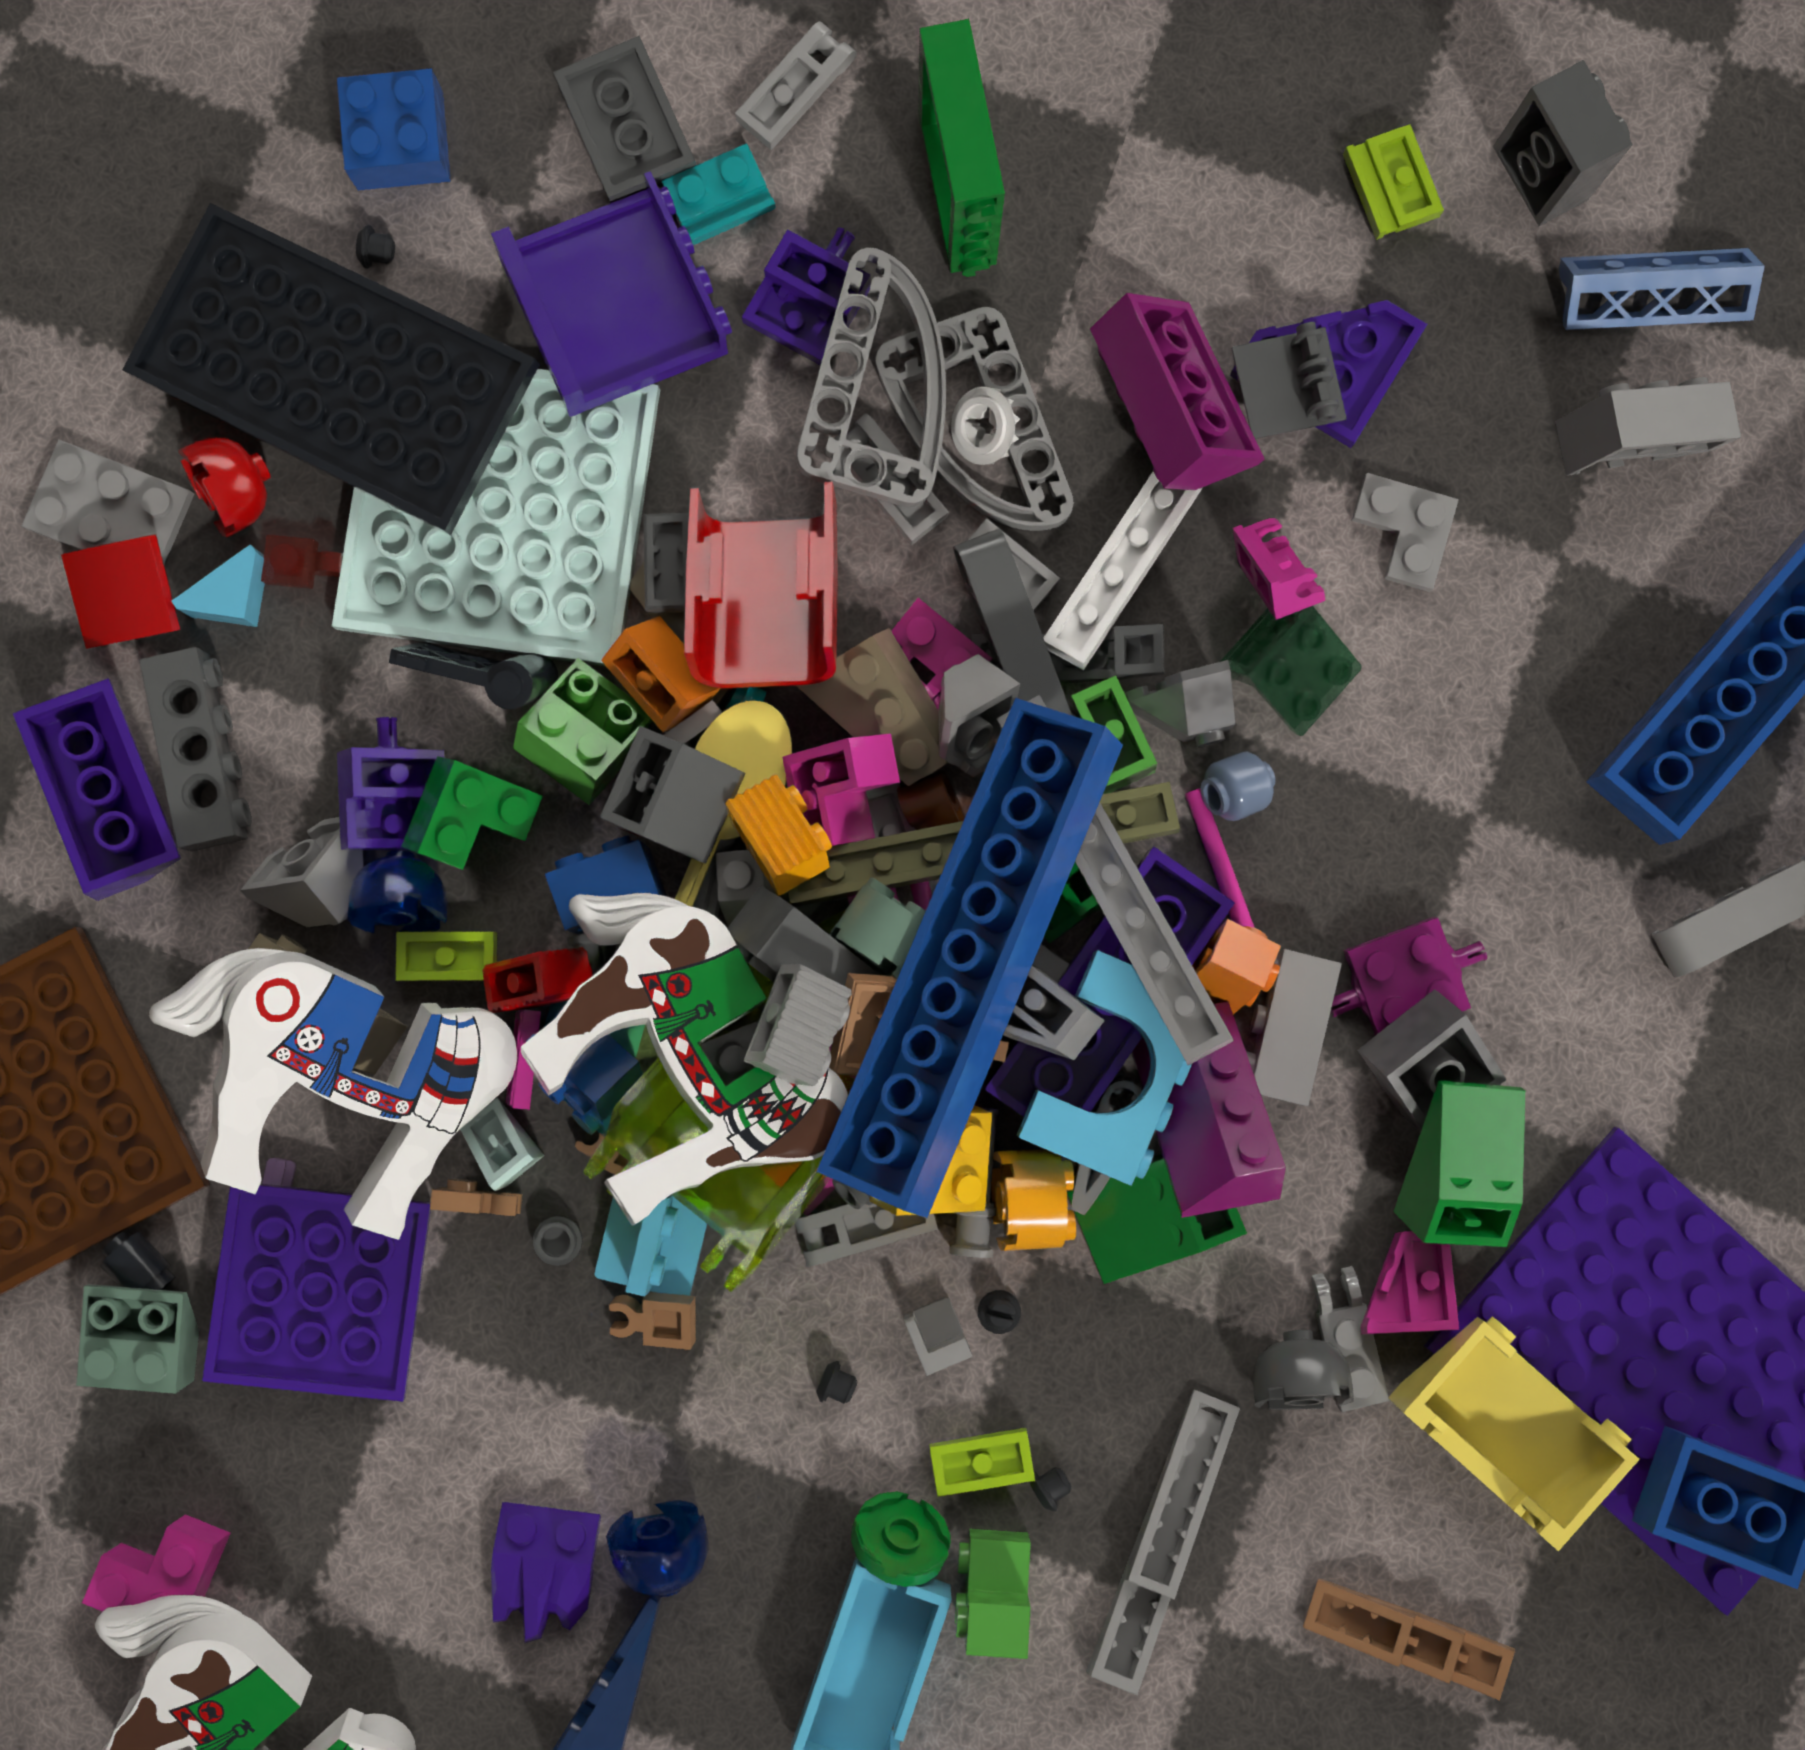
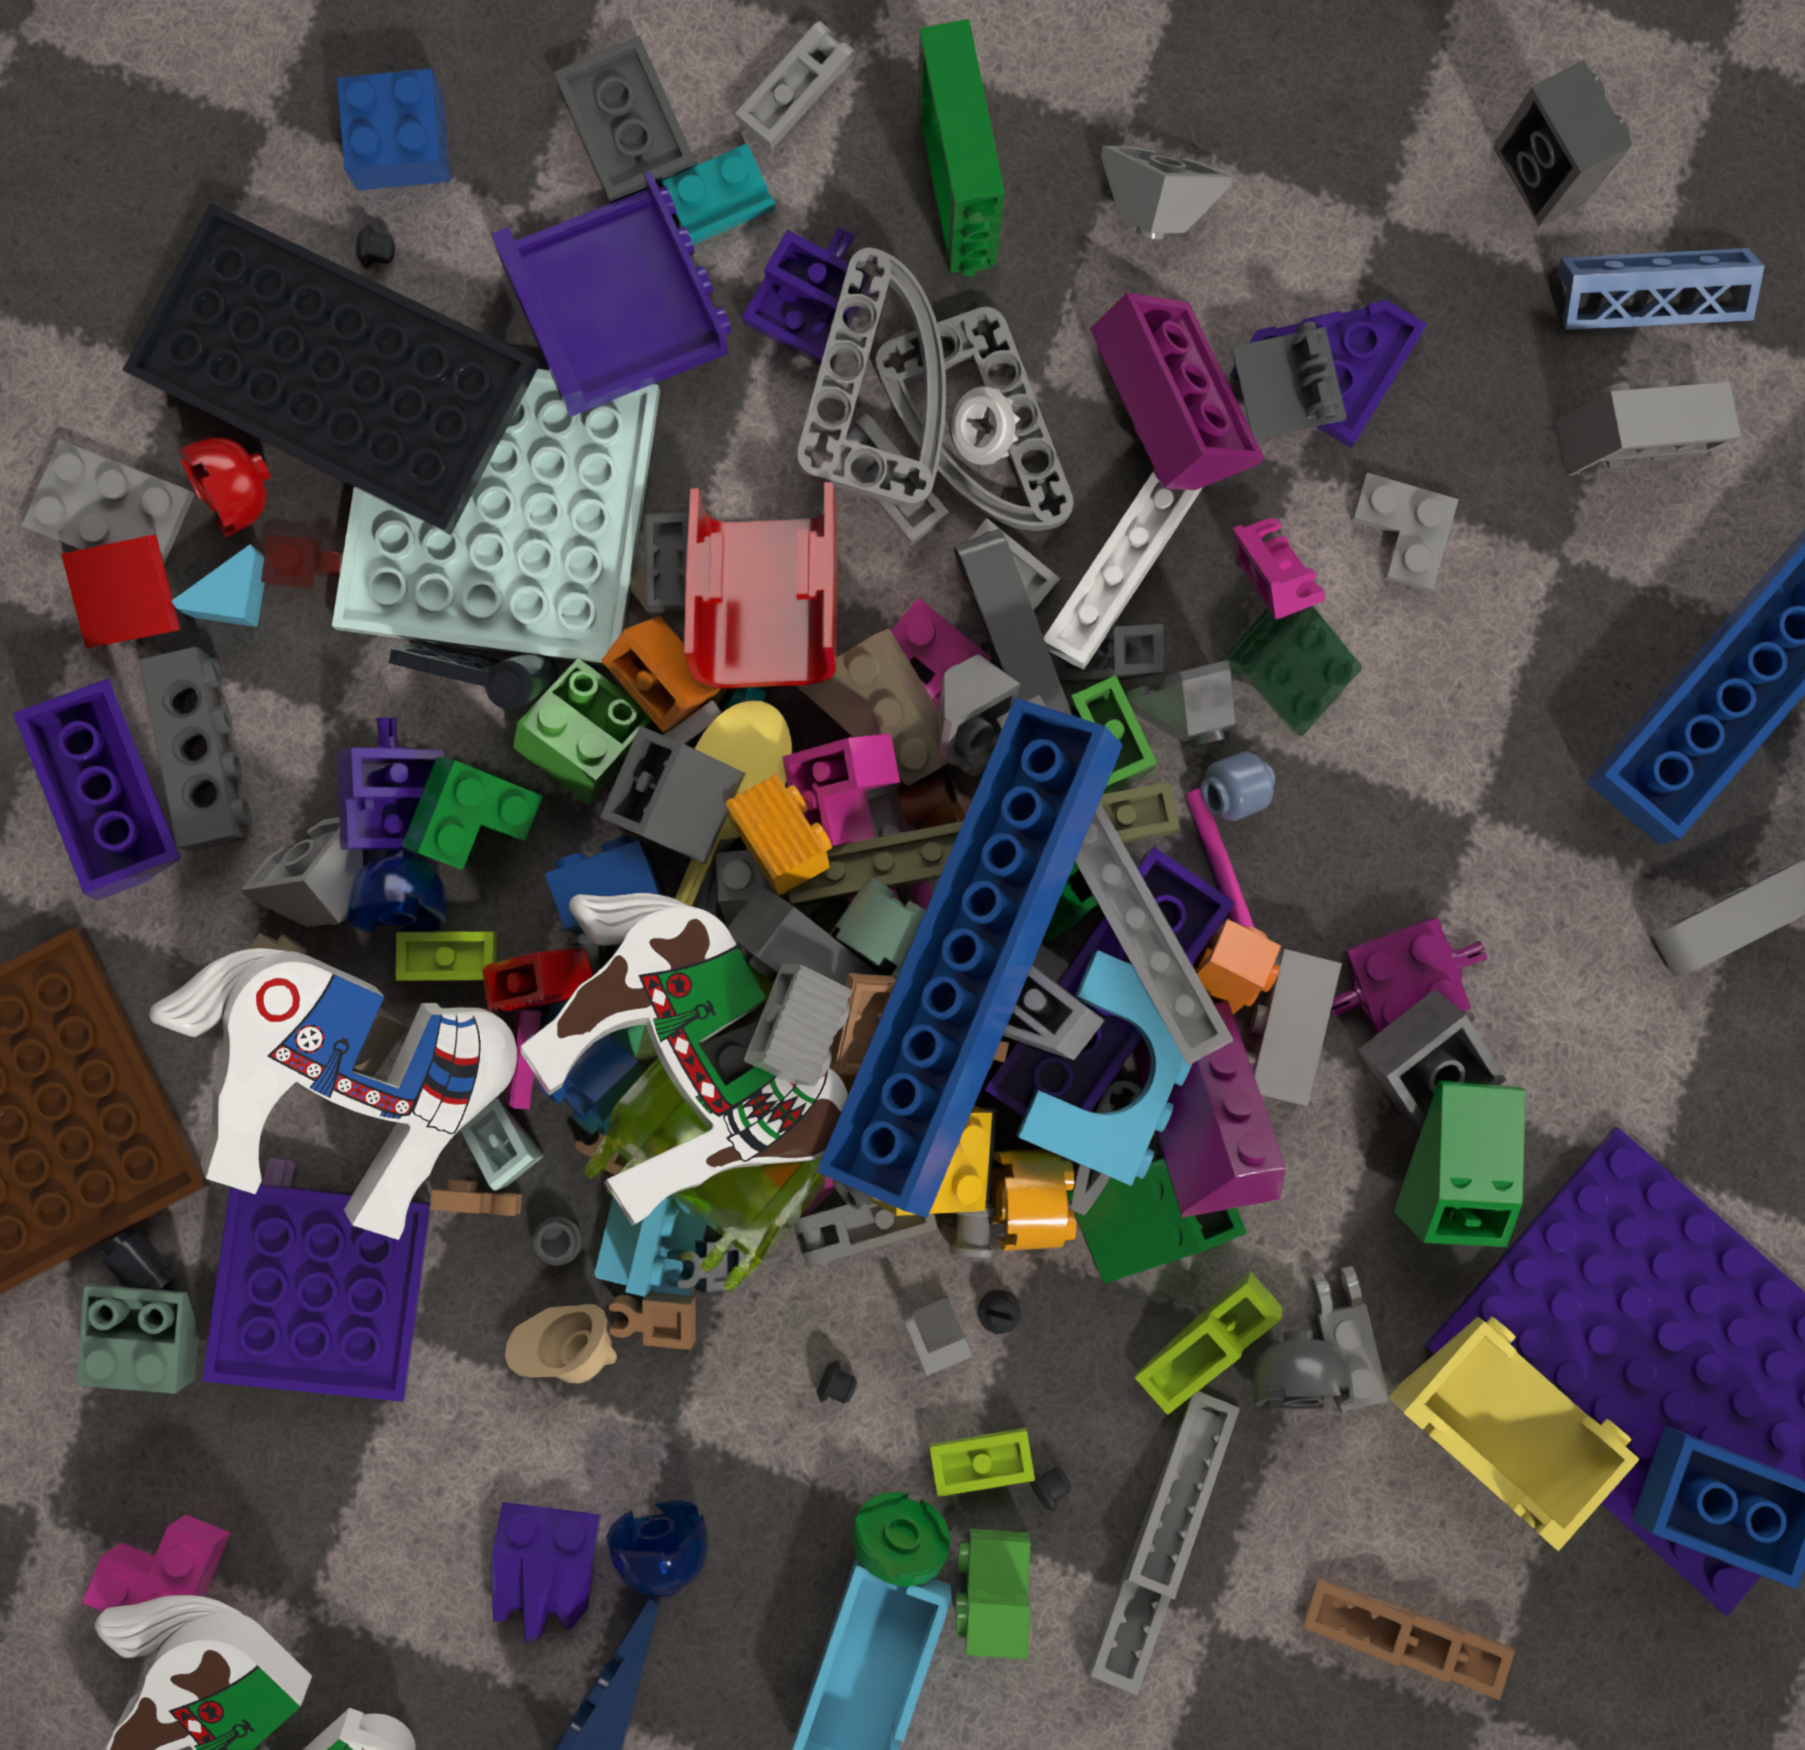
lime plate [1343,124,1444,240] -> none
dark pink wing [1360,1231,1459,1335] -> none
none -> tan piece [505,1304,617,1383]
none -> black plate [666,1237,747,1293]
none -> light grey slope [1101,146,1233,239]
none -> lime slope [1135,1271,1283,1415]

